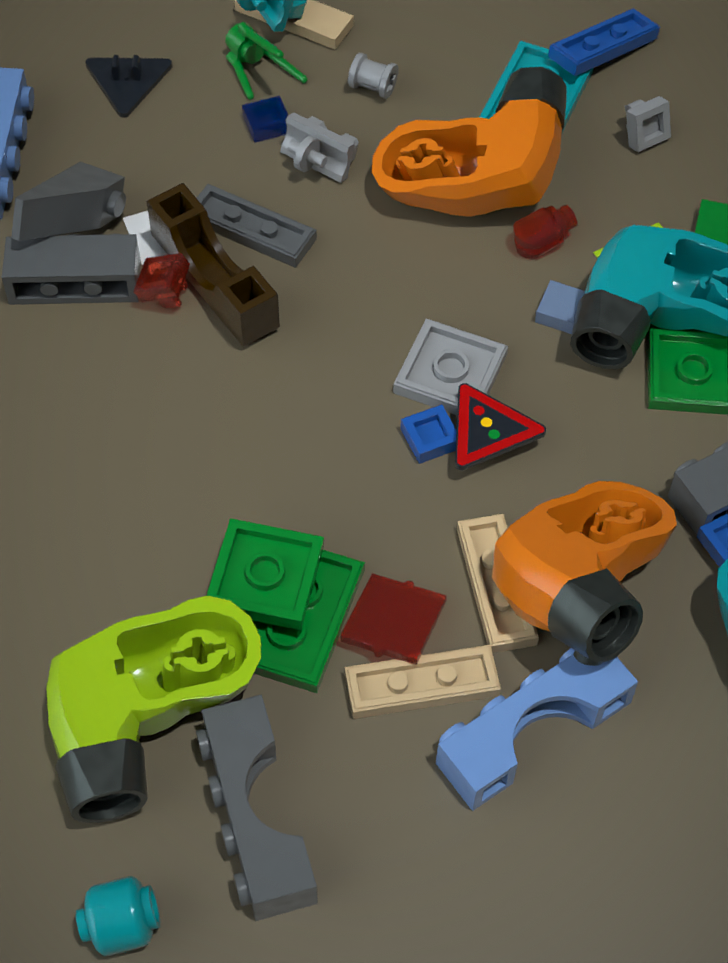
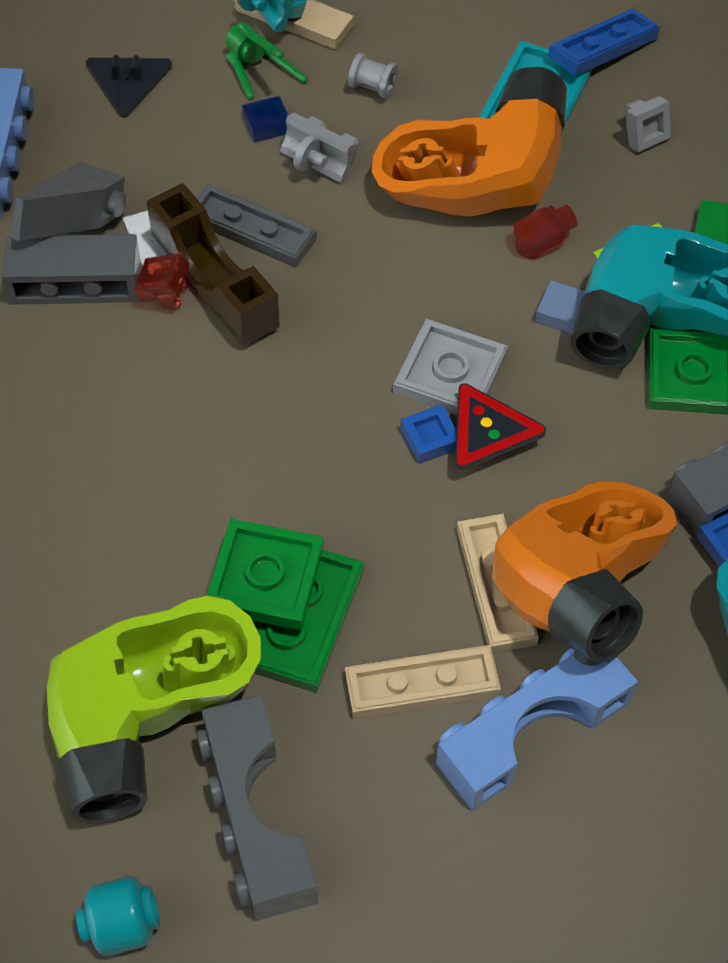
clear red piece [340,573,447,665] -> none

